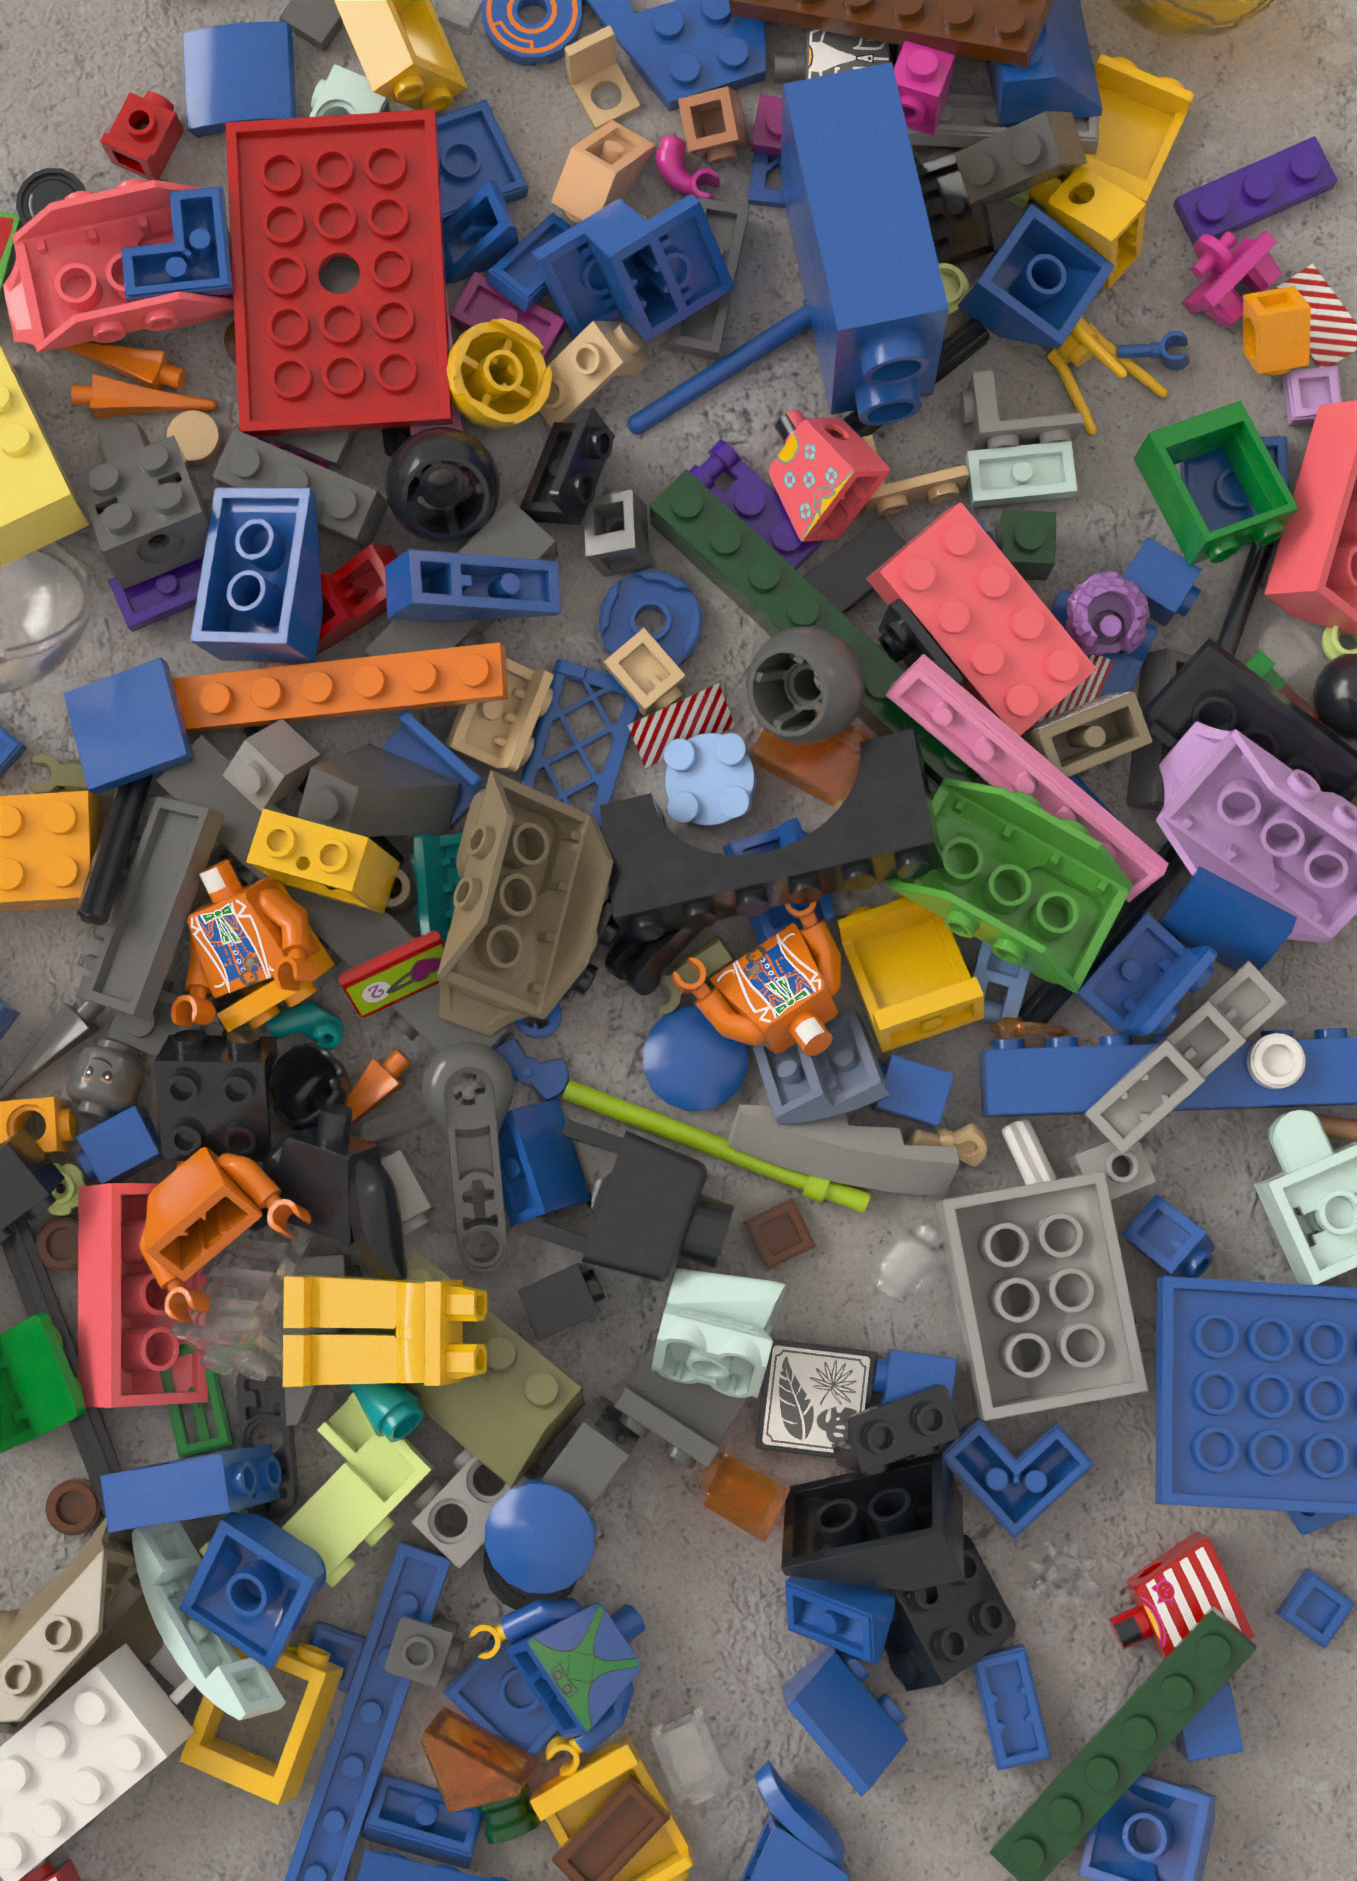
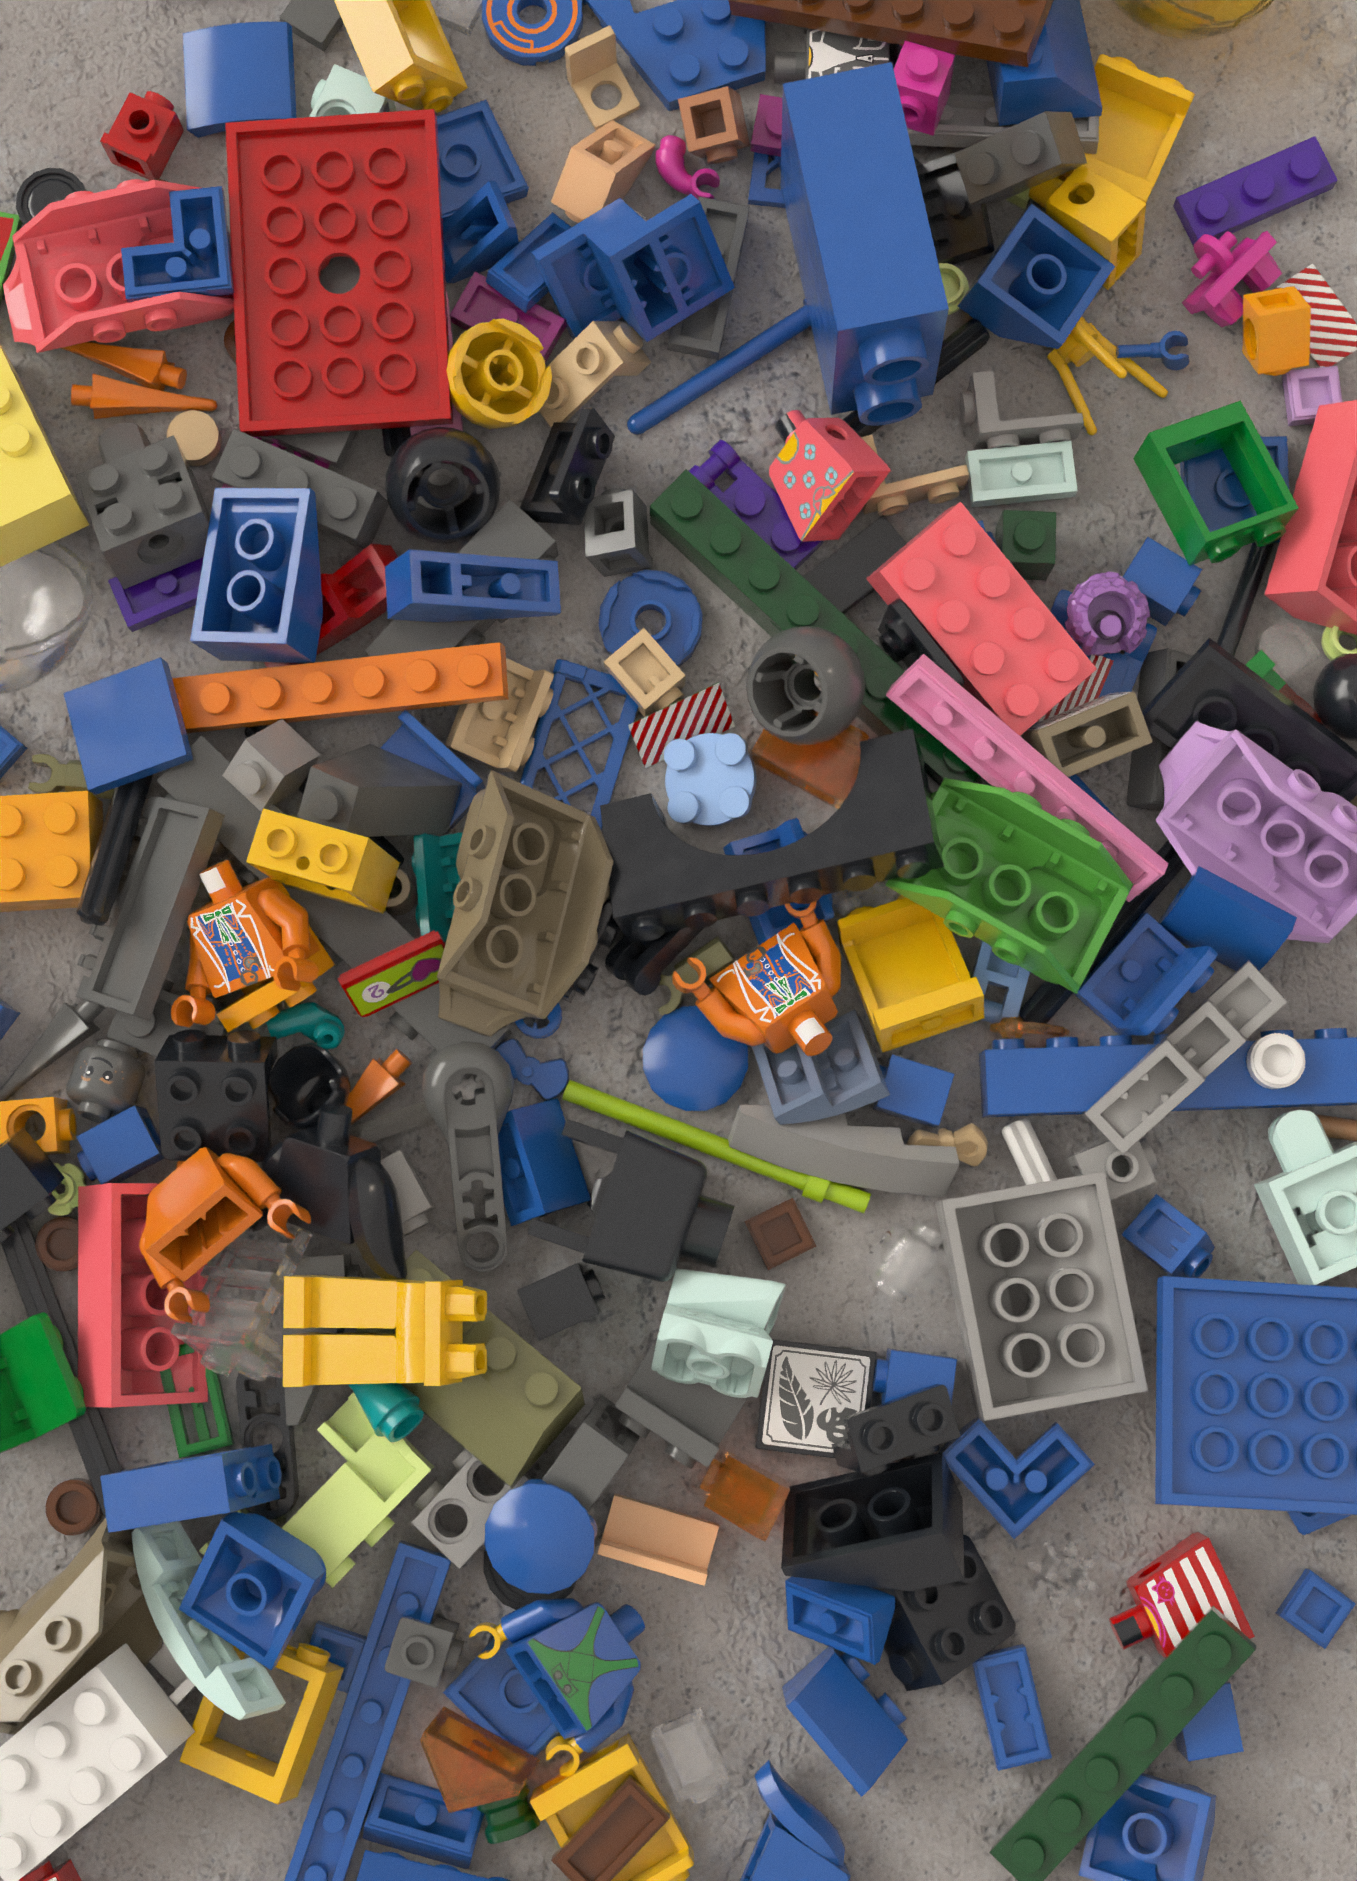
none -> light nougat panel [597,1493,719,1586]

